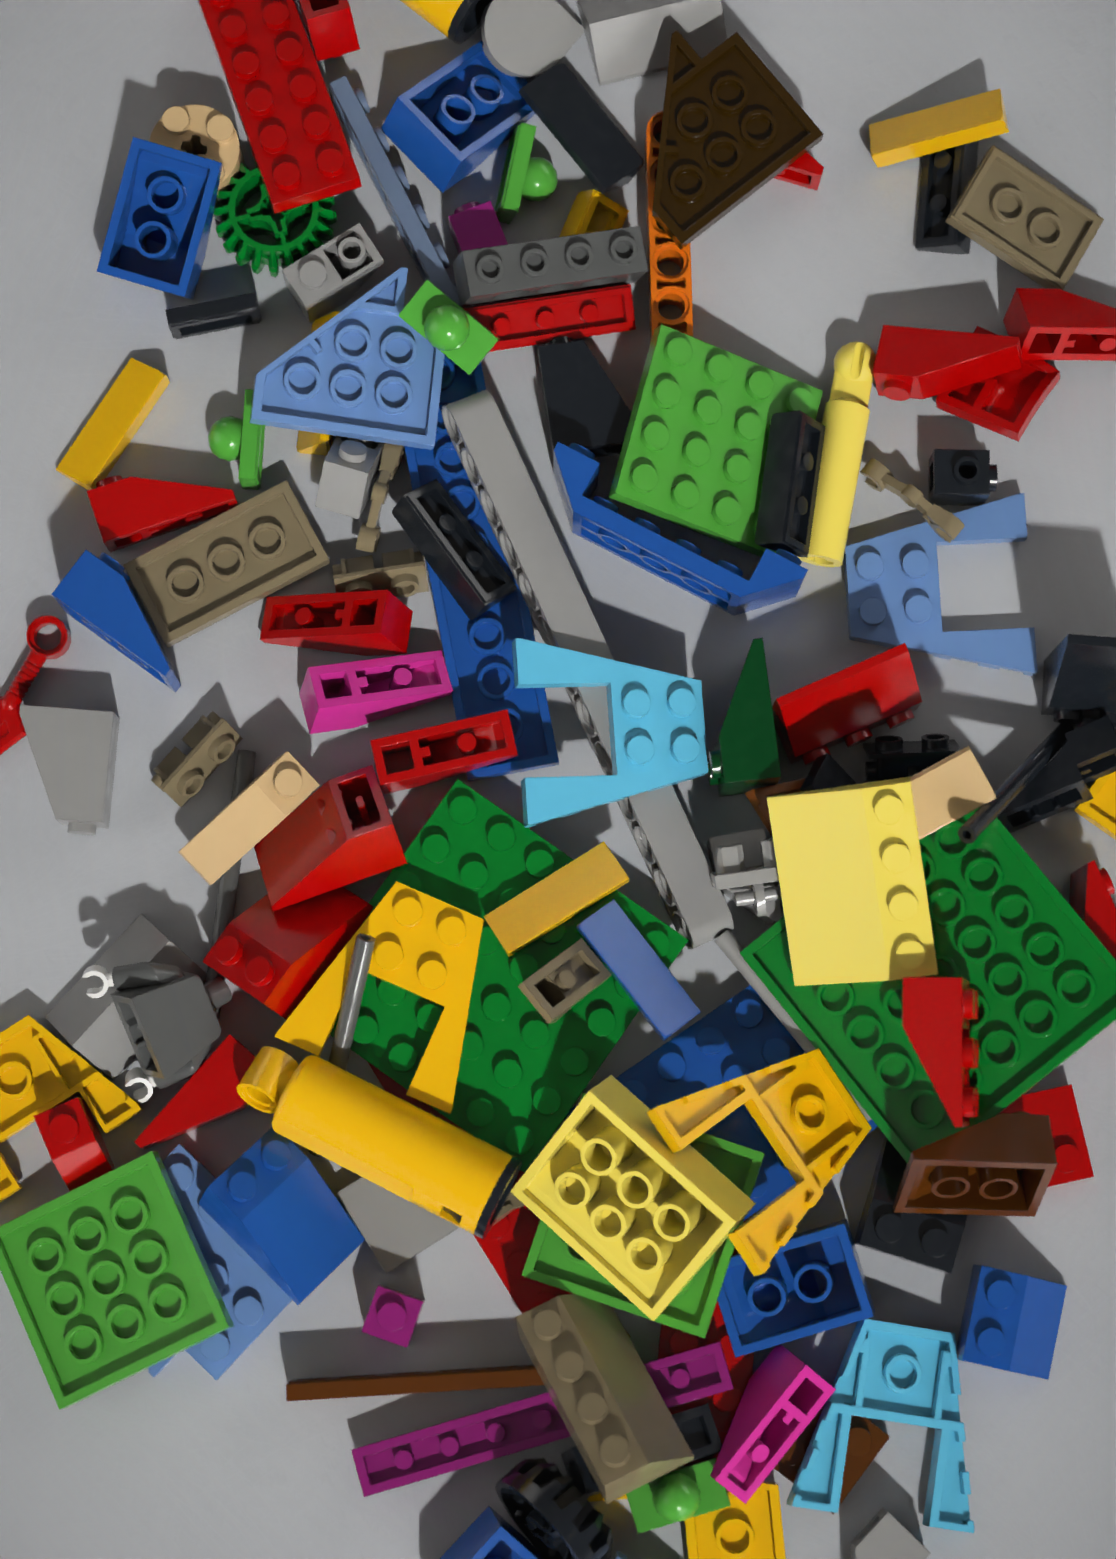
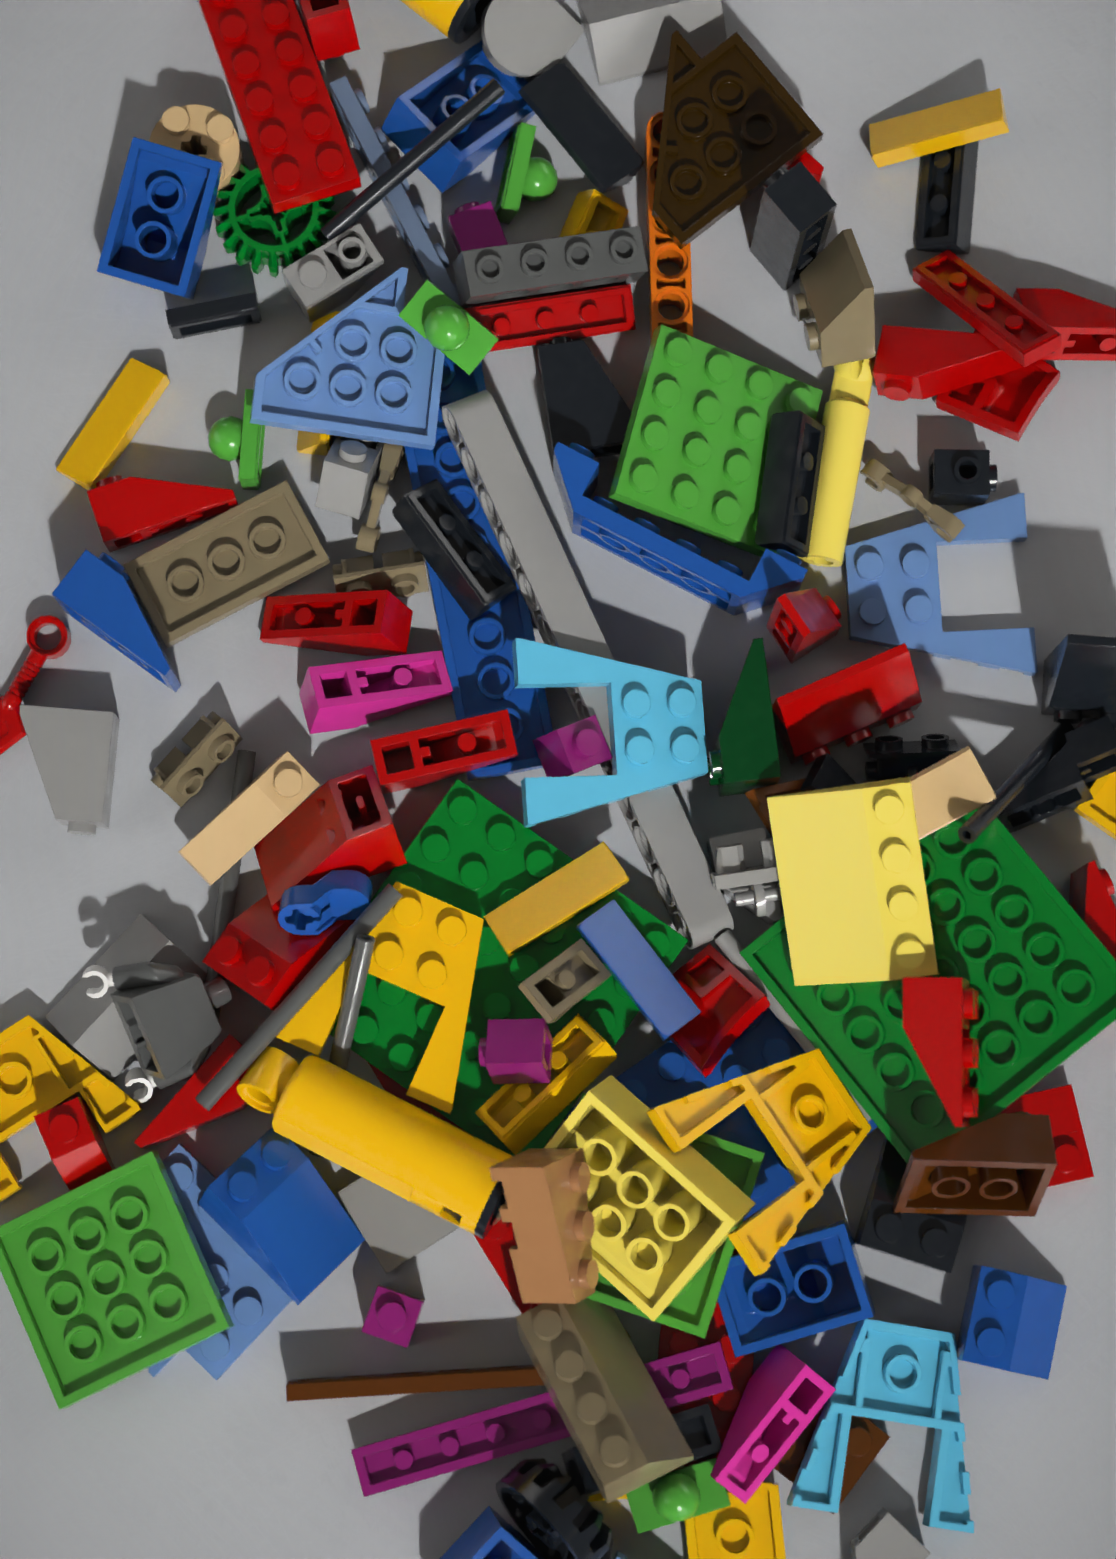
dark tan tile [945,145,1104,290] -> none
none -> dark grey piece [195,883,402,1111]
none -> blue piece [278,870,373,935]
none -> black piece [319,78,506,241]
none -> yellow slope [475,1014,617,1154]
none -> magenta brick [478,1018,553,1084]
none -> medium nougat wedge [489,1148,599,1304]
none -> magenta brick [532,715,612,777]
none -> red plate [669,944,771,1078]
none -> black brick [750,161,837,291]
none -> red slope [766,588,842,664]
none -> dark tan slope [793,229,876,368]
none -> red tile [912,249,1062,368]

